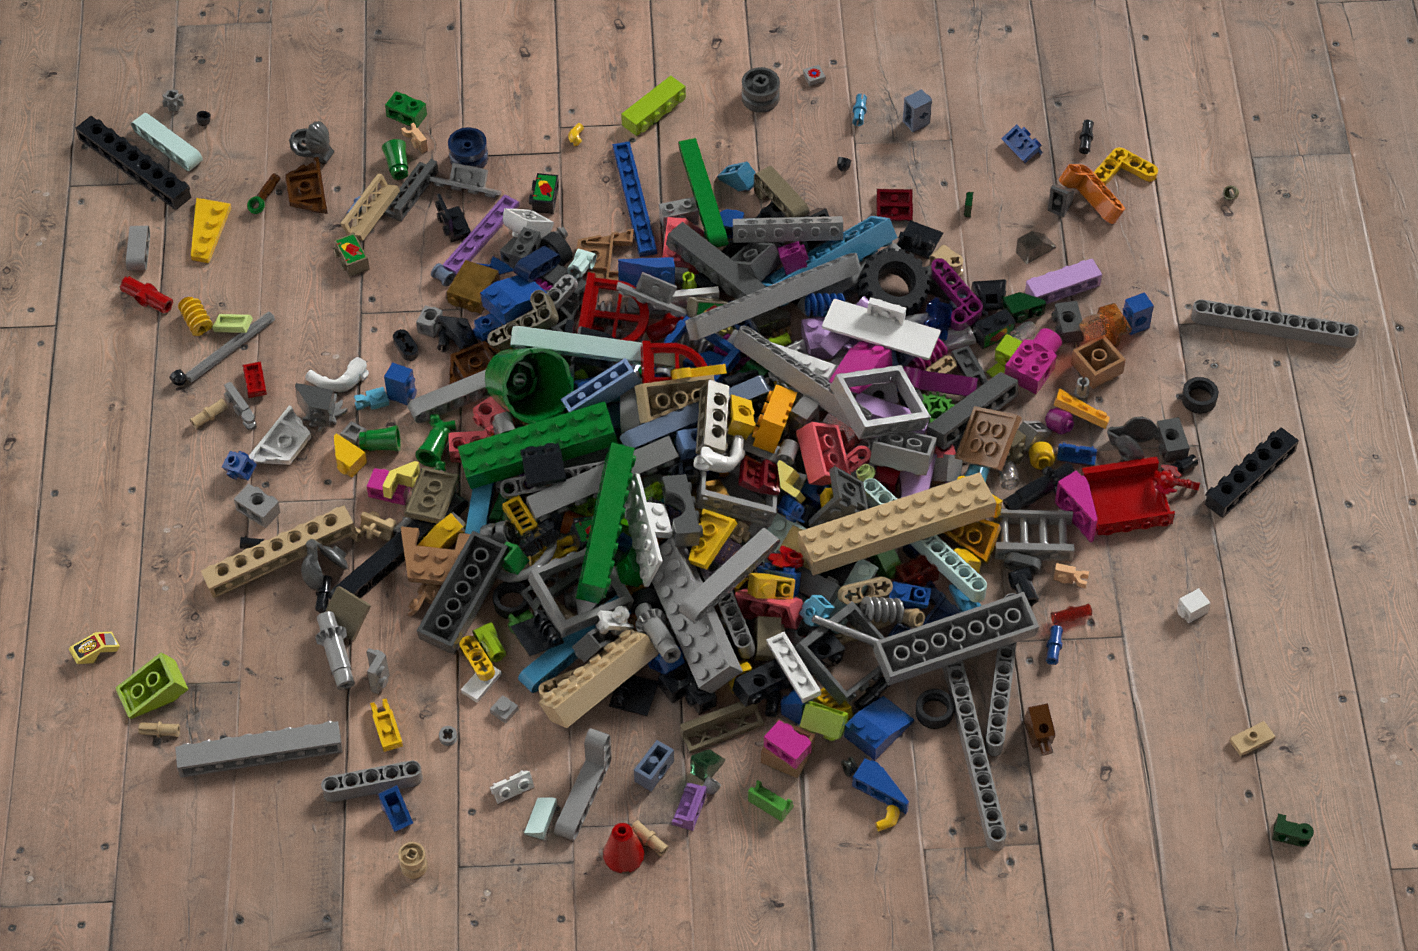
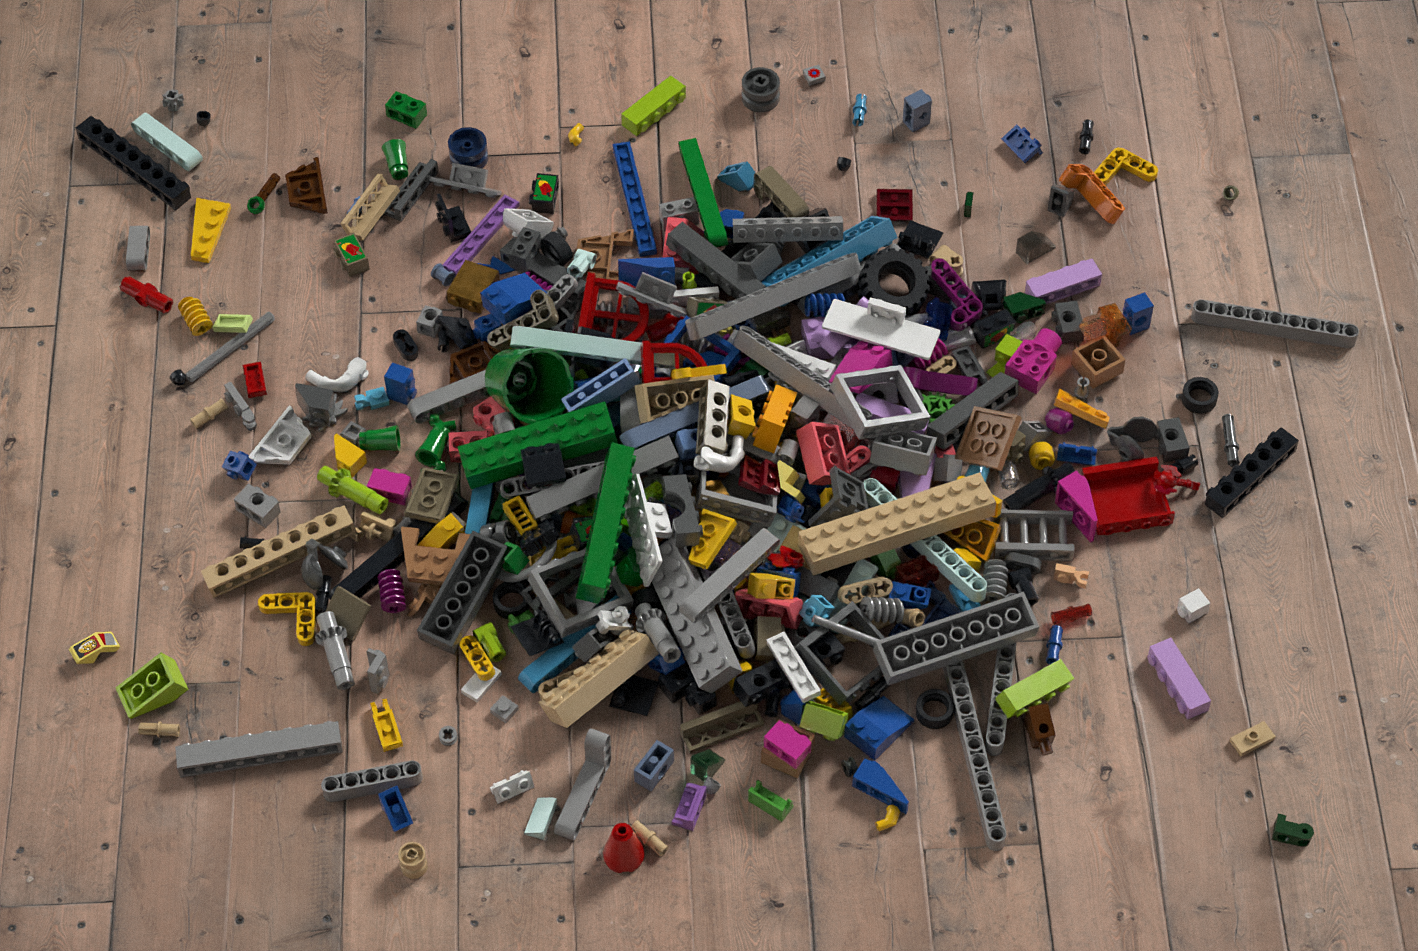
dark grey animal [289,121,334,164] -> none
light yellow slope [382,461,420,499] -> none
light nougat plate [401,123,428,153] -> none
dark blue beam [514,246,561,282] -> none
magenta brick [778,240,809,275] -> none
yellowish green plate [856,464,875,482] -> none
none -> yellow beam [258,592,316,646]
none -> lime gear [317,466,388,514]
none -> magenta piece [378,569,406,613]
none -> light grey piece [983,559,1008,602]
none -> lime brick [995,659,1075,719]
none -> lavender brick [1147,638,1211,720]
none -> dark grey pin [1222,414,1240,467]

